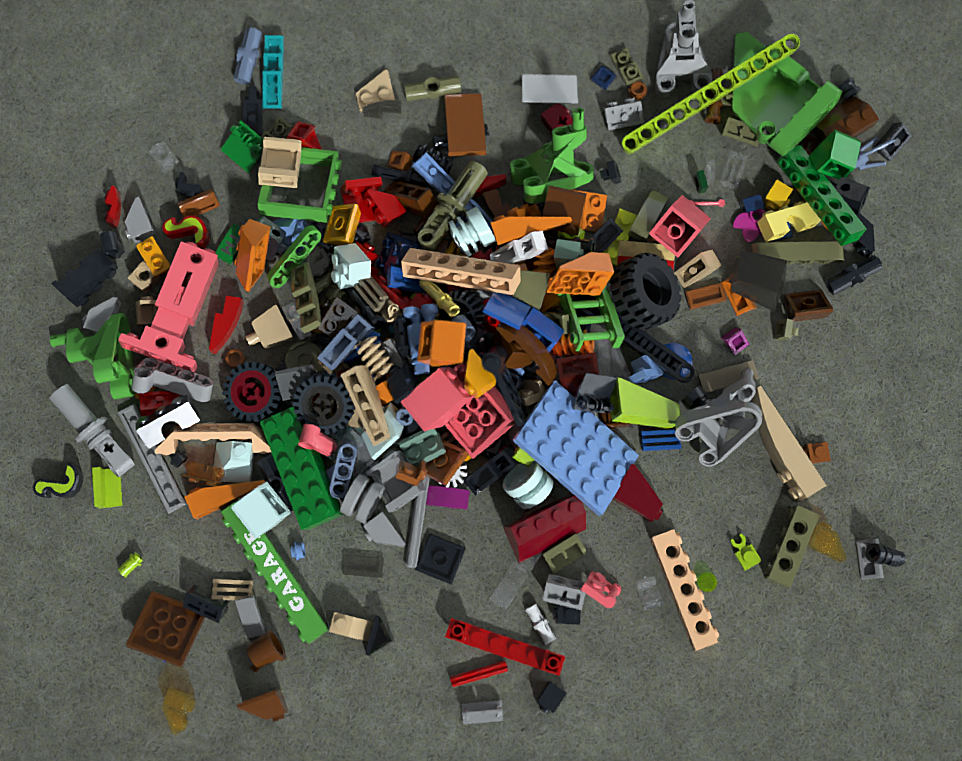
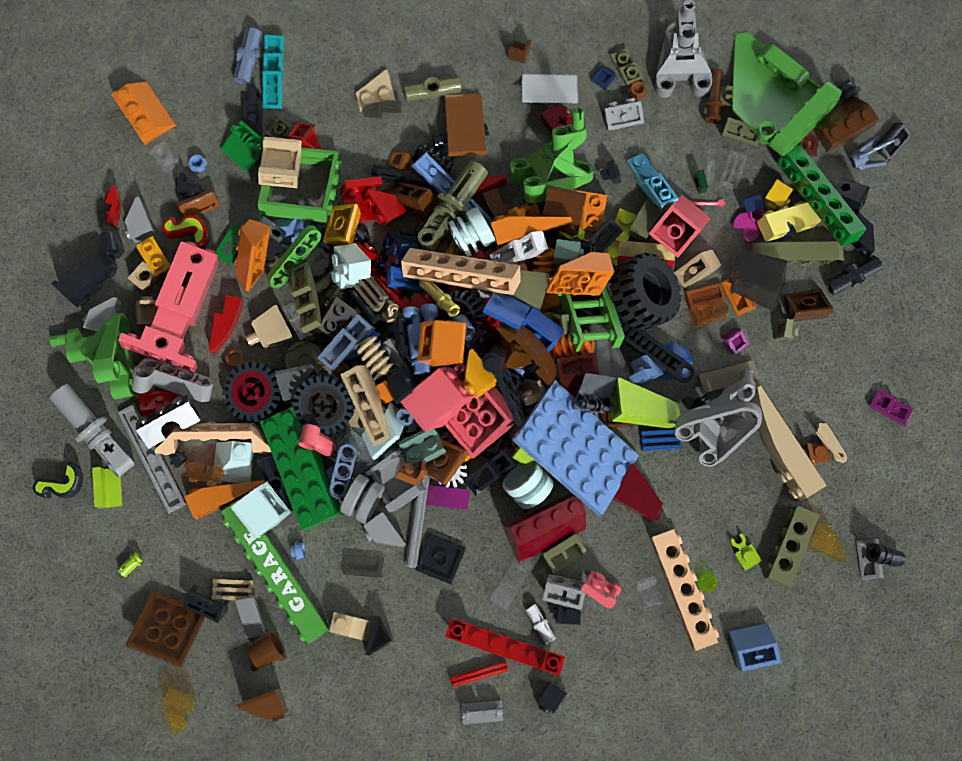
lime beam [621,34,800,154] -> none
green slope [809,130,861,180] -> none
none -> orange slope [111,82,176,145]
none -> medium blue plate [189,155,207,172]
none -> reddish brown panel [508,39,532,64]
none -> medium azure slope [627,153,678,208]
none -> clear orange piece [690,301,729,328]
none -> medium blue slope [728,623,782,671]
none -> tan piece [815,423,847,463]
none -> magenta slope [870,390,914,427]

